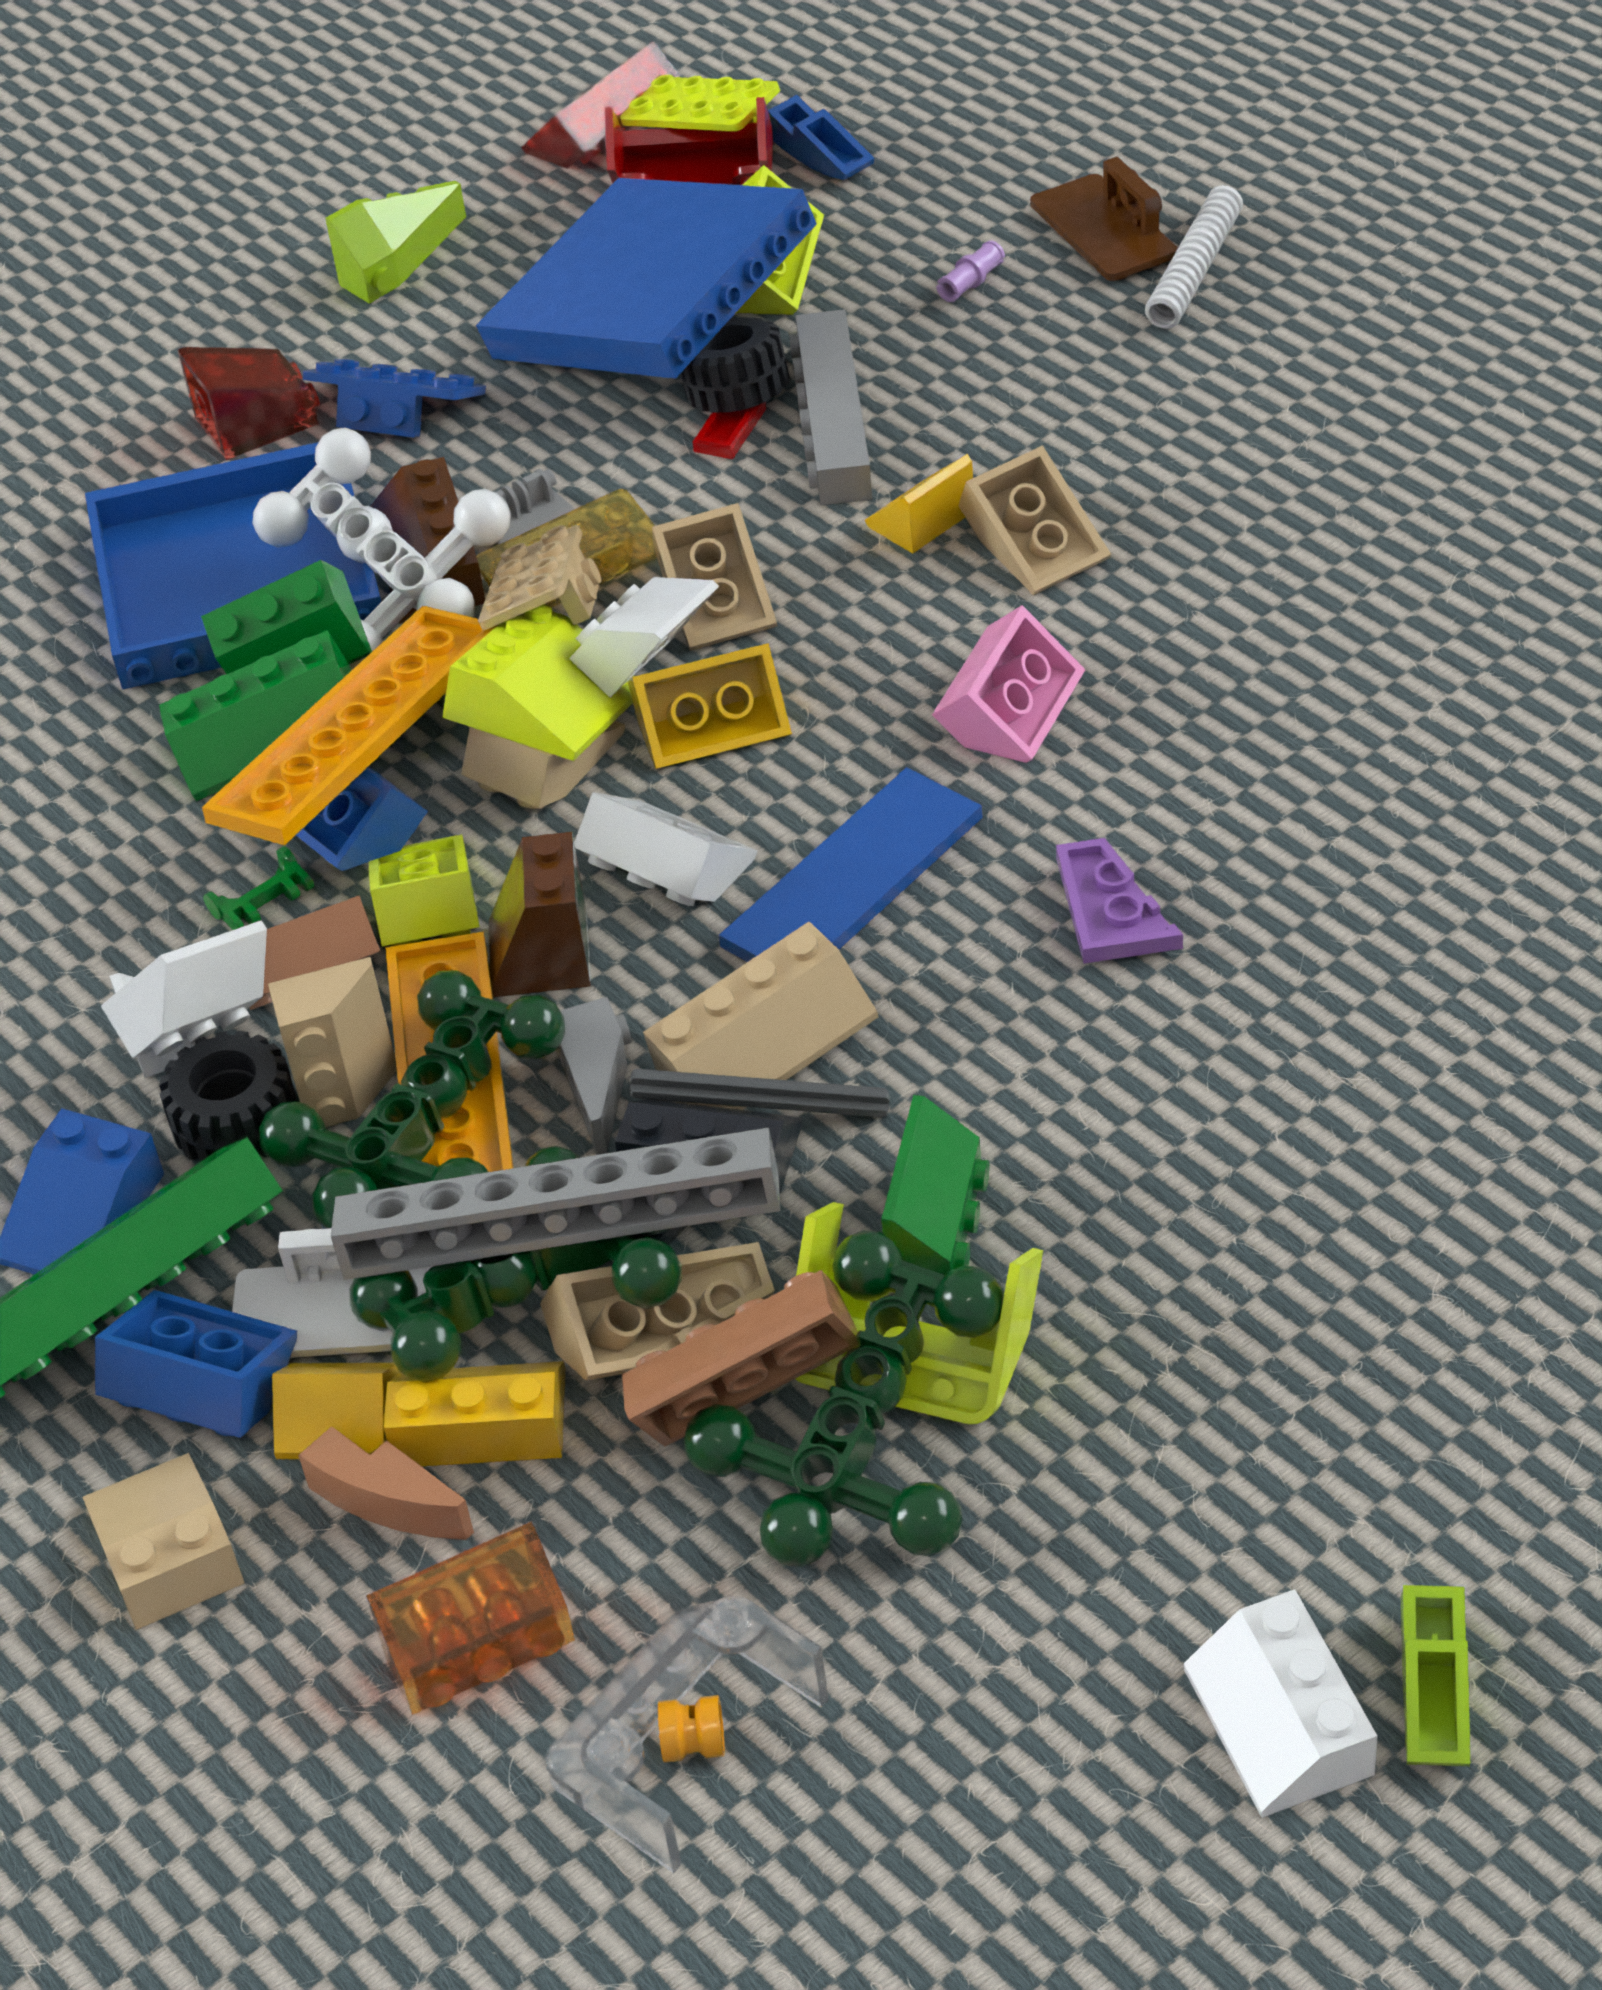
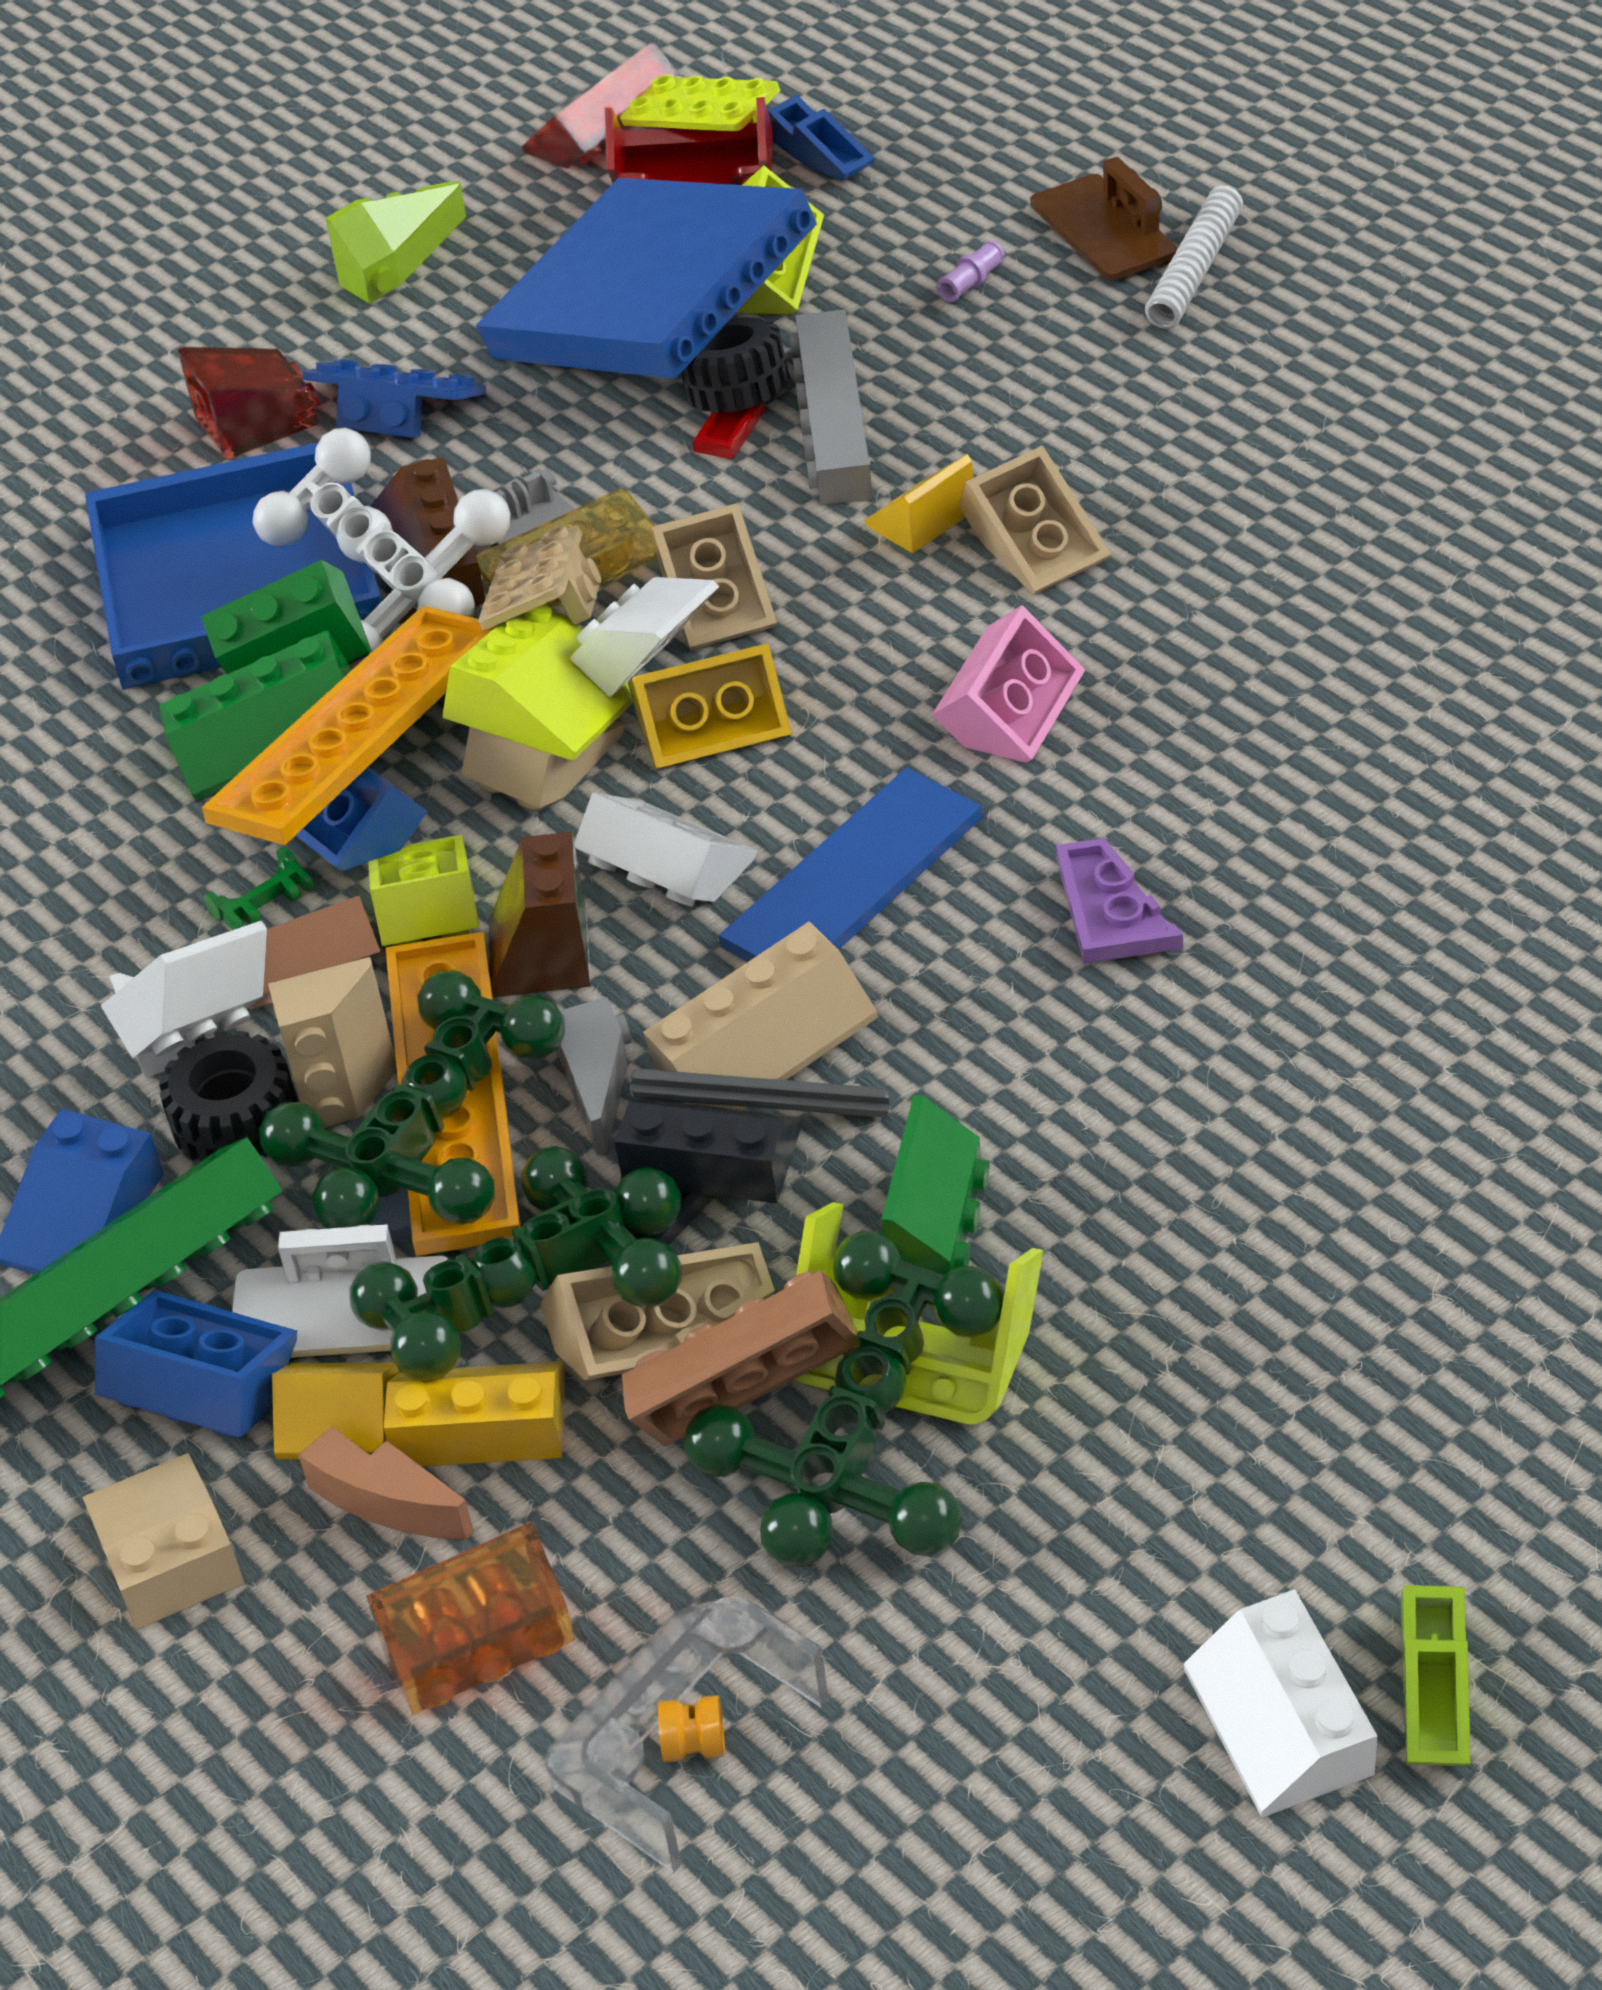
light grey brick [331,1128,780,1280] -> none

